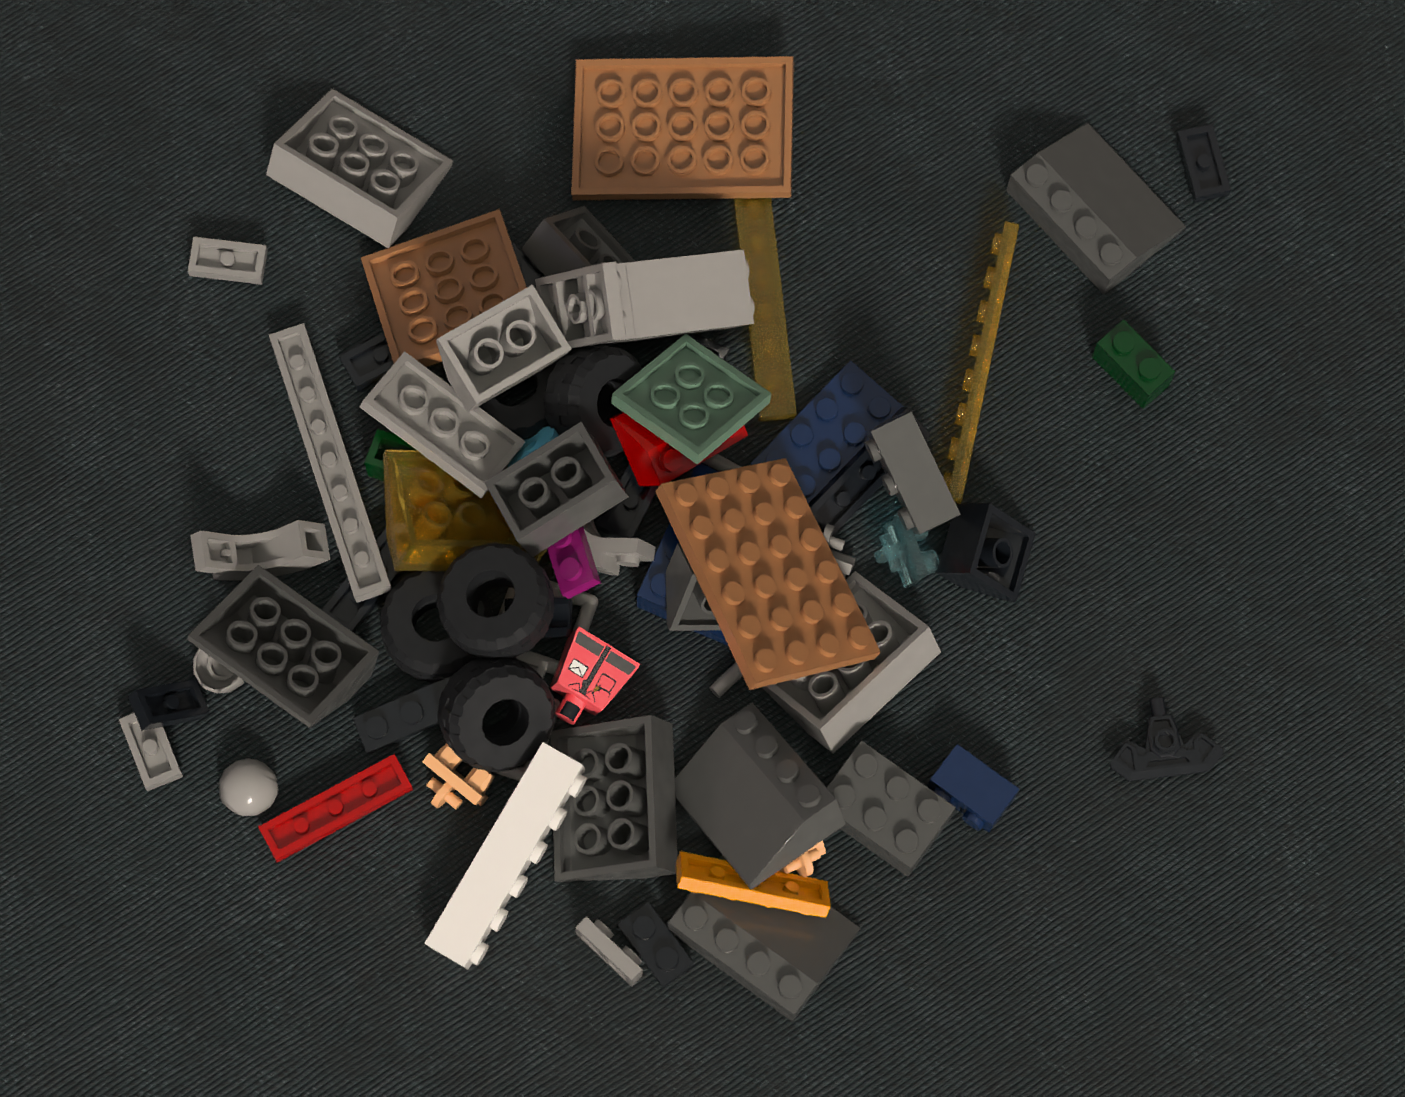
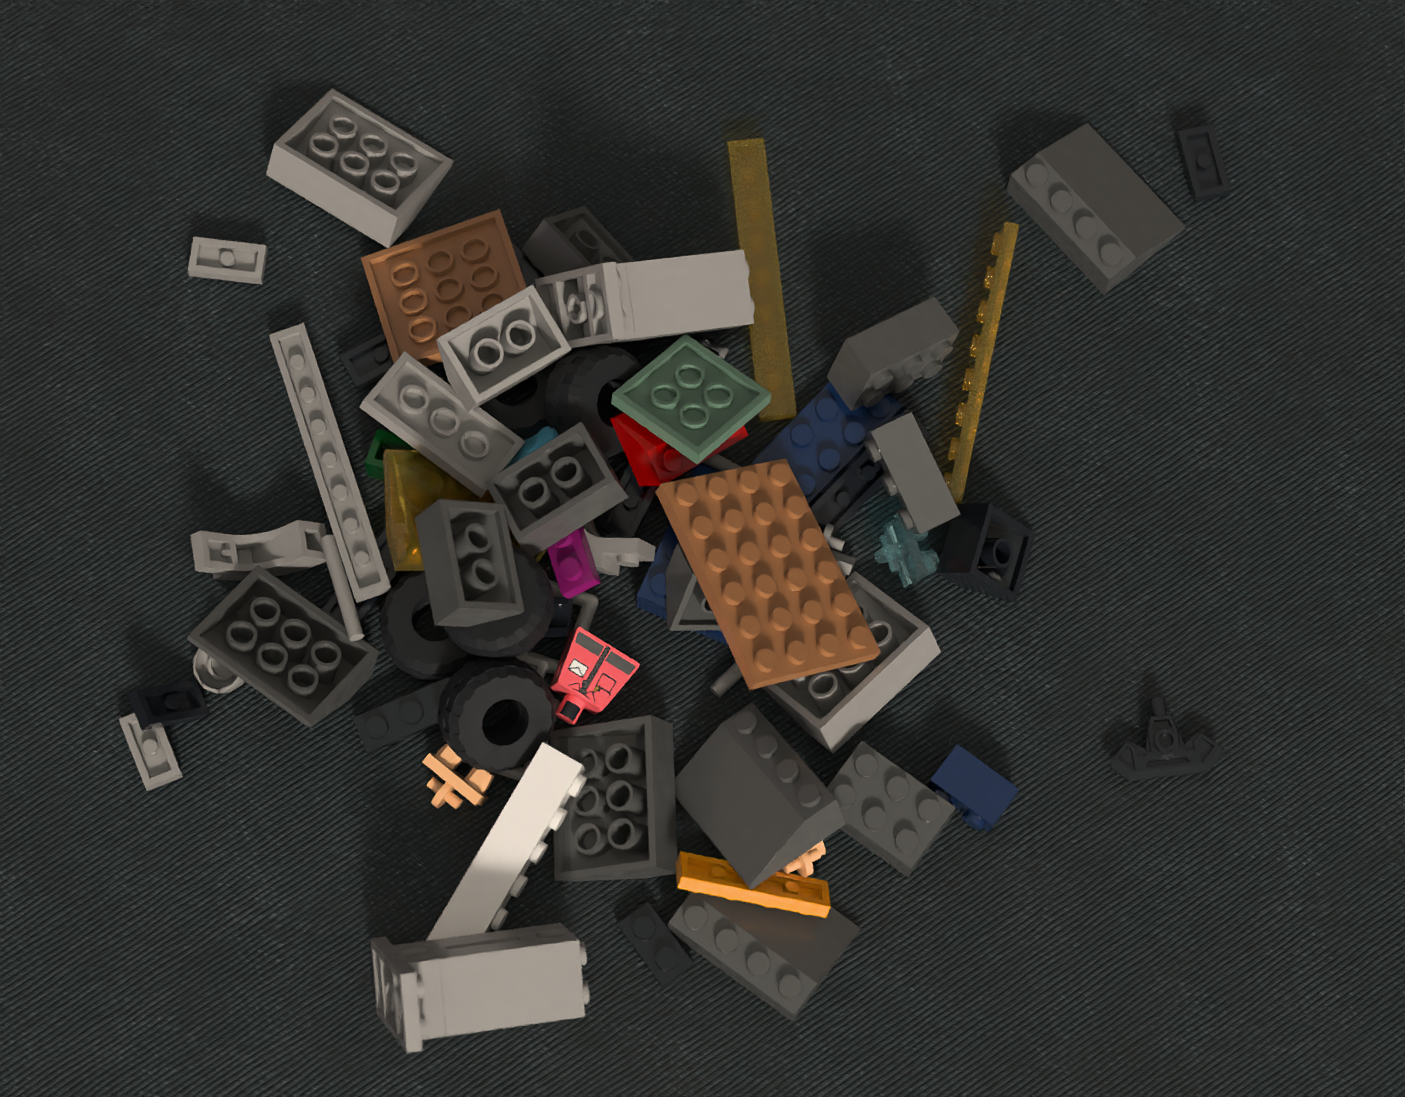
light grey hair [218,758,278,816] -> none
red plate [258,754,413,863] -> none
medium nougat plate [571,56,794,200] -> none
light grey plate [575,917,643,987] -> none
dark green brick [1092,319,1176,409] -> none
none -> light grey bar [320,535,364,641]
none -> light grey brick [370,923,590,1053]
none -> dark grey slope [415,499,524,627]
none -> dark grey brick [826,296,960,411]

